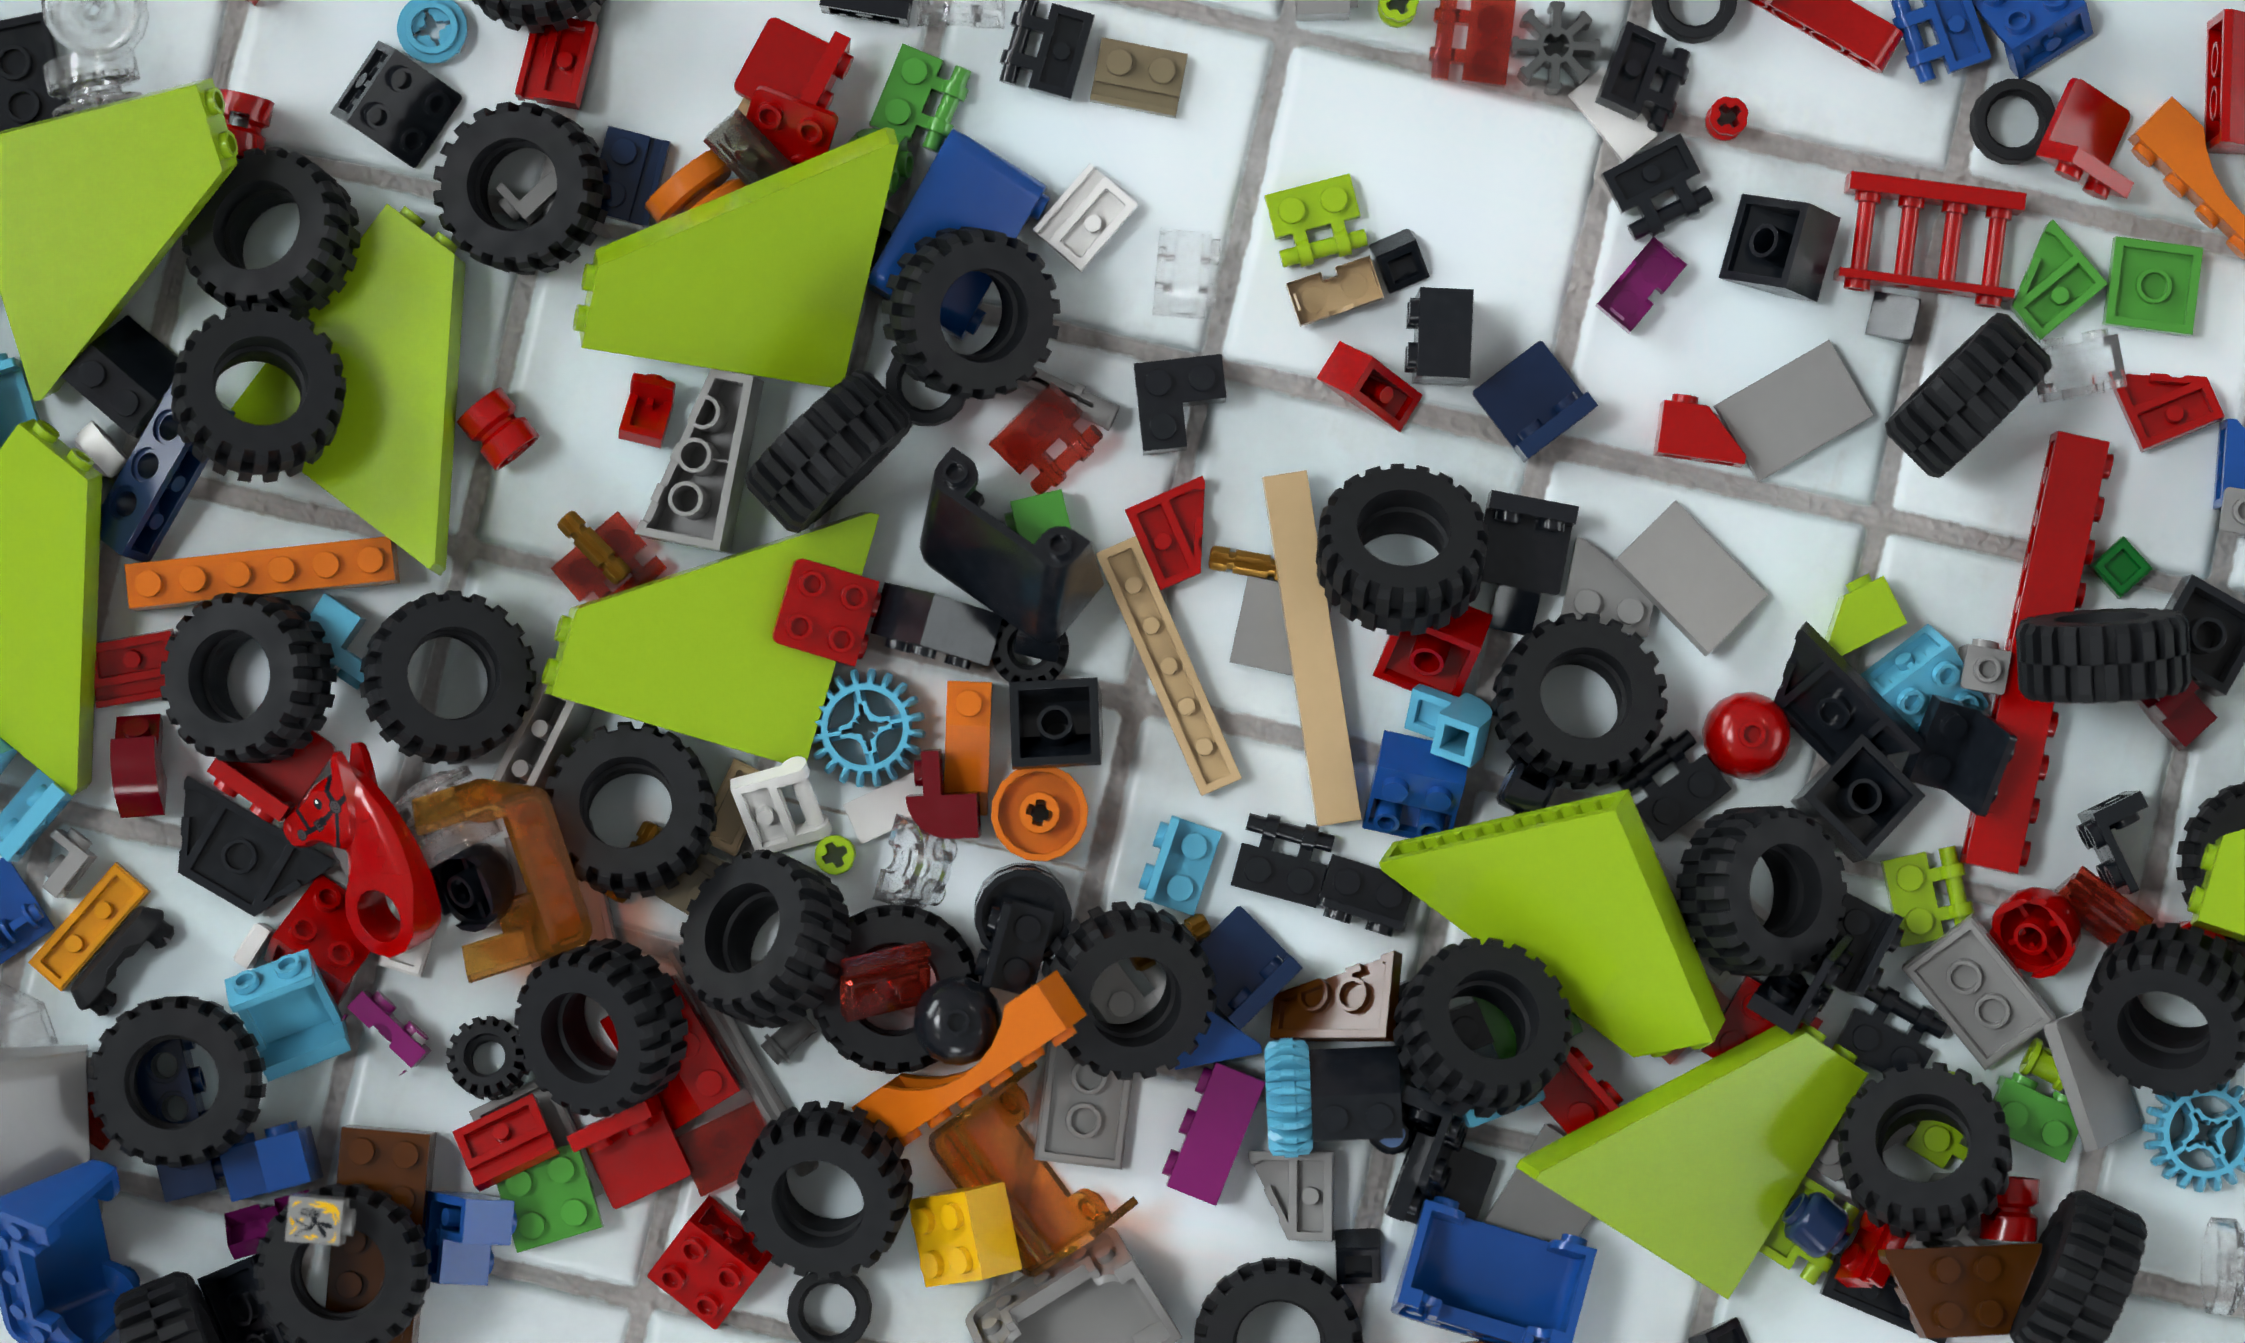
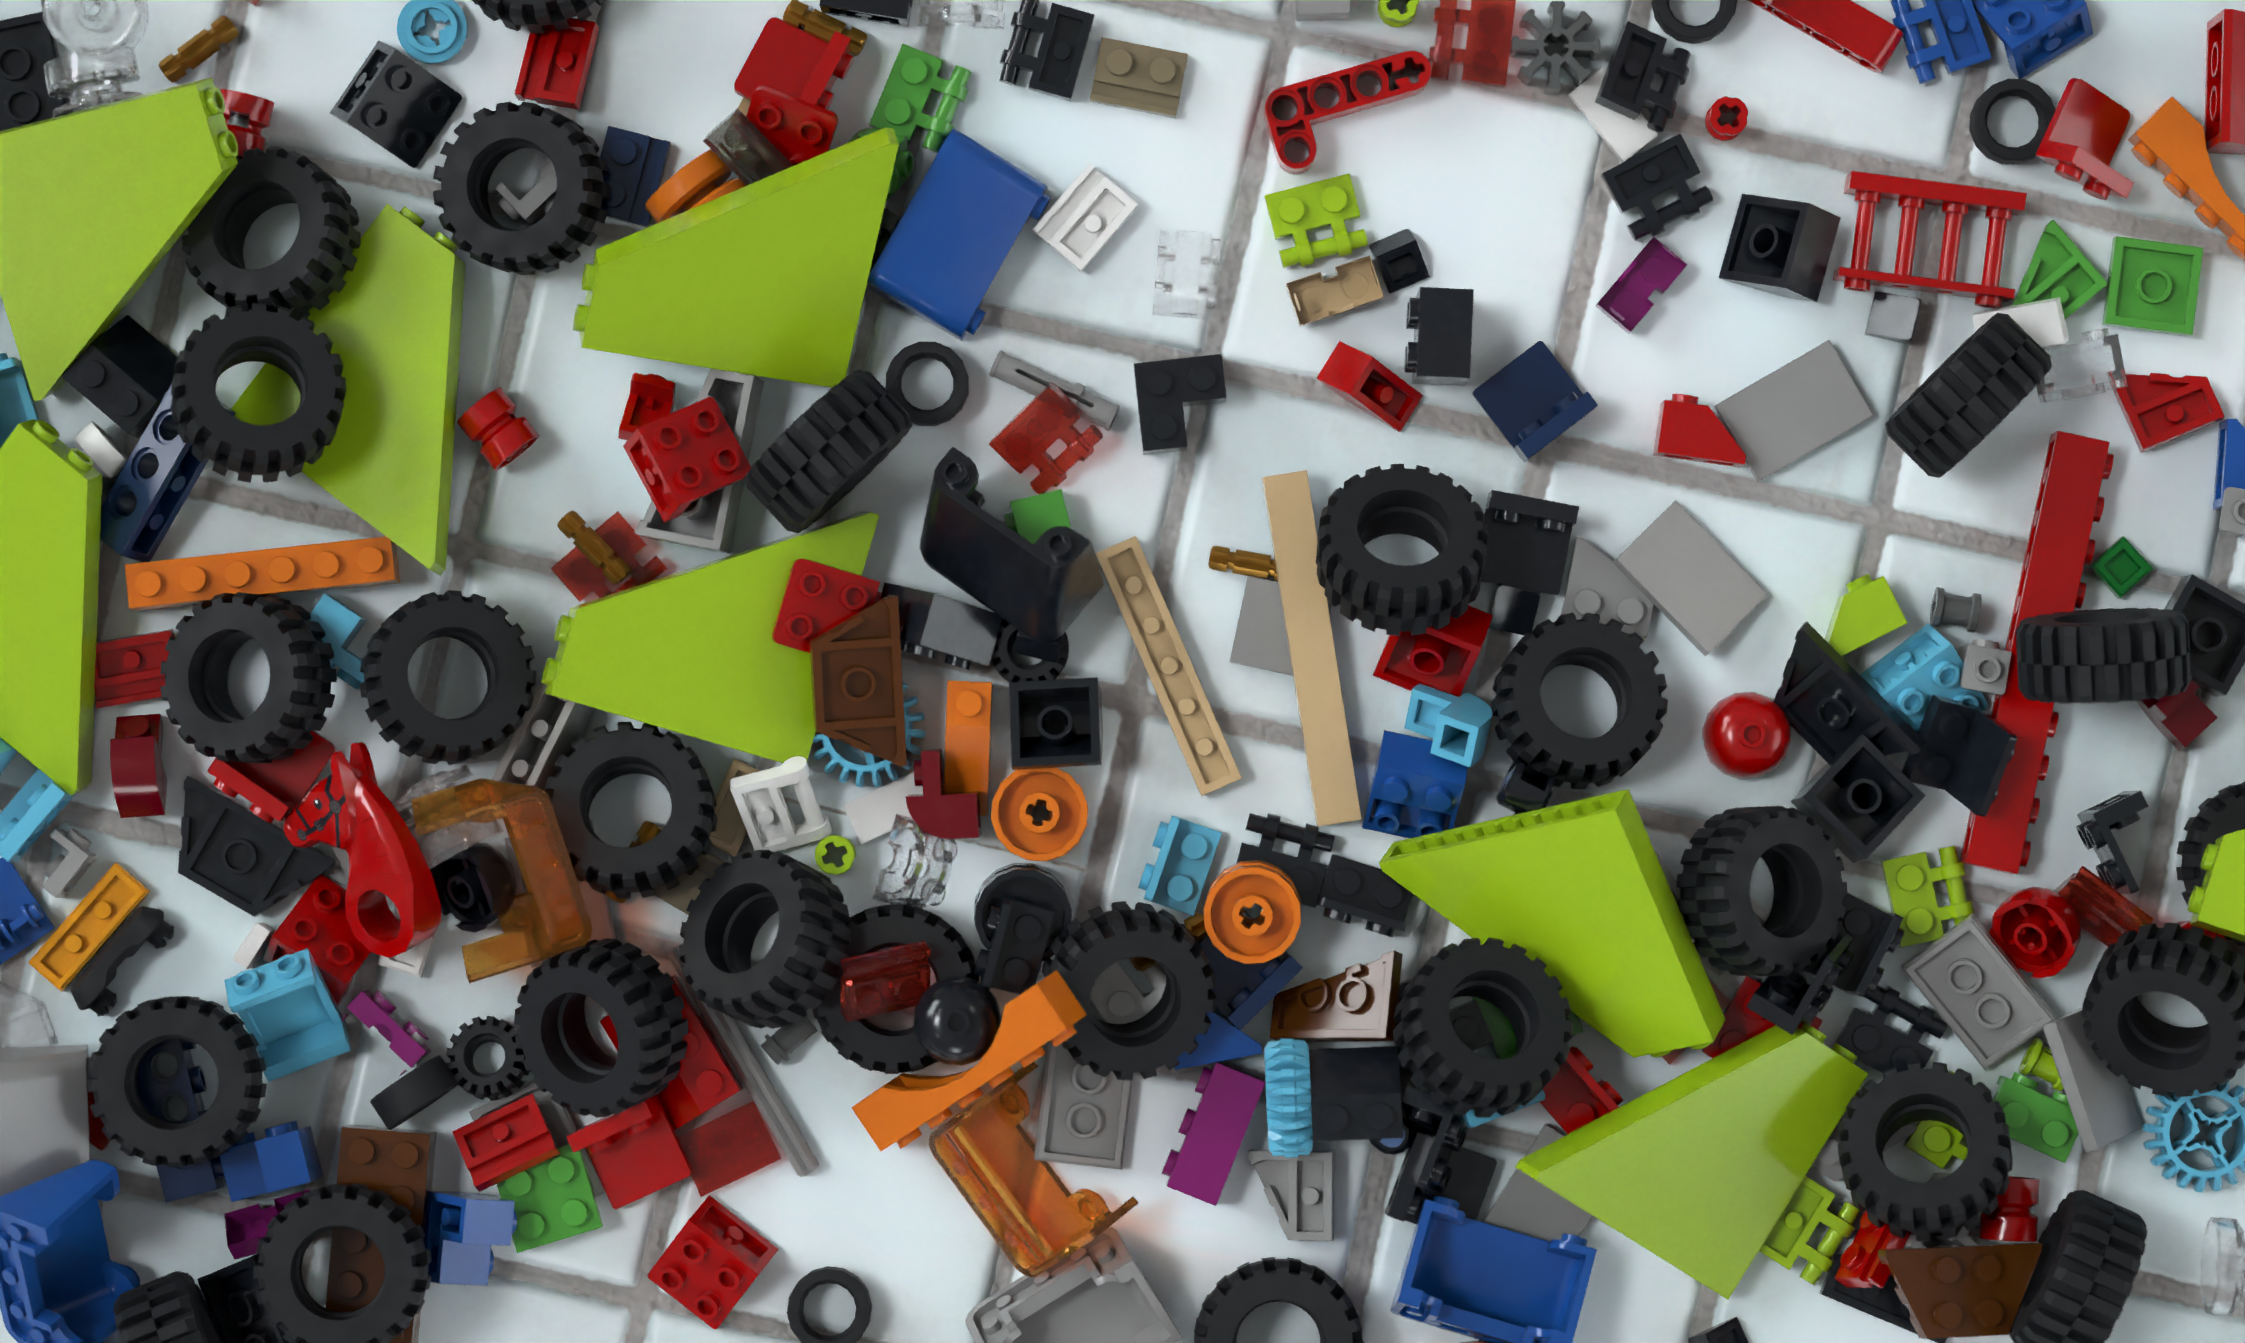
light grey brick [285,1193,356,1246] -> none
black tyre [736,1101,913,1280] -> none
black tyre [882,226,1061,400] -> none
yellow brick [909,1182,1022,1287] -> none
red wing [1125,476,1205,591] -> none
black slope [1334,1228,1381,1285] -> none
black plate [1616,729,1732,842] -> none
dark blue head [1782,1192,1850,1258] -> none
none -> pearl gold axle [158,16,239,83]
none -> black tyre [370,1055,458,1130]
none -> red bracket [623,397,751,523]
none -> pearl gold axle [782,0,867,56]
none -> reddish brown wing [809,594,907,767]
none -> orange wheel [1204,860,1301,964]
none -> red beam [1264,51,1432,174]
none -> dark grey bush [1930,587,1982,633]
none -> white tile [1972,297,2069,347]

